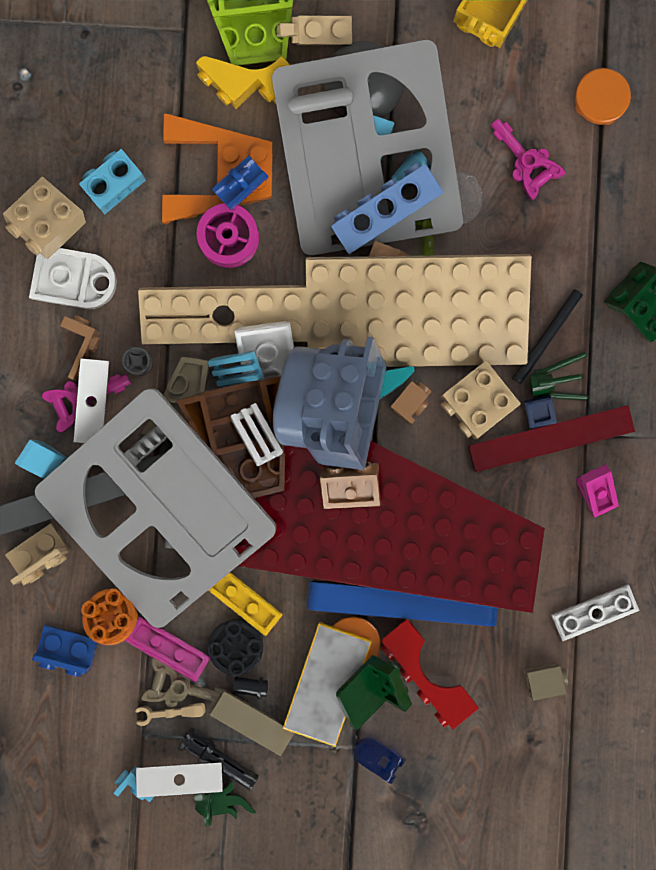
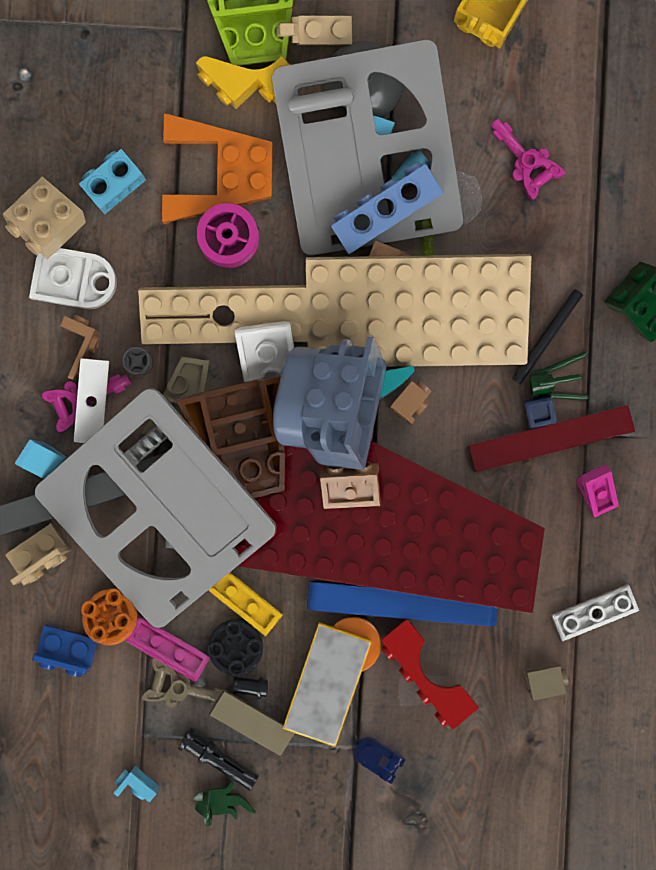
tan piece [135,703,206,726] -> none
white tile [136,763,223,798] -> none
medium azure tile [208,351,264,386] -> none
blue hips [212,156,268,211] -> none
white tile [231,403,283,467] -> none
dark green bracket [336,655,412,730] -> none
tan brick [440,361,521,439] -> none
orange tile [575,68,631,125] -> none

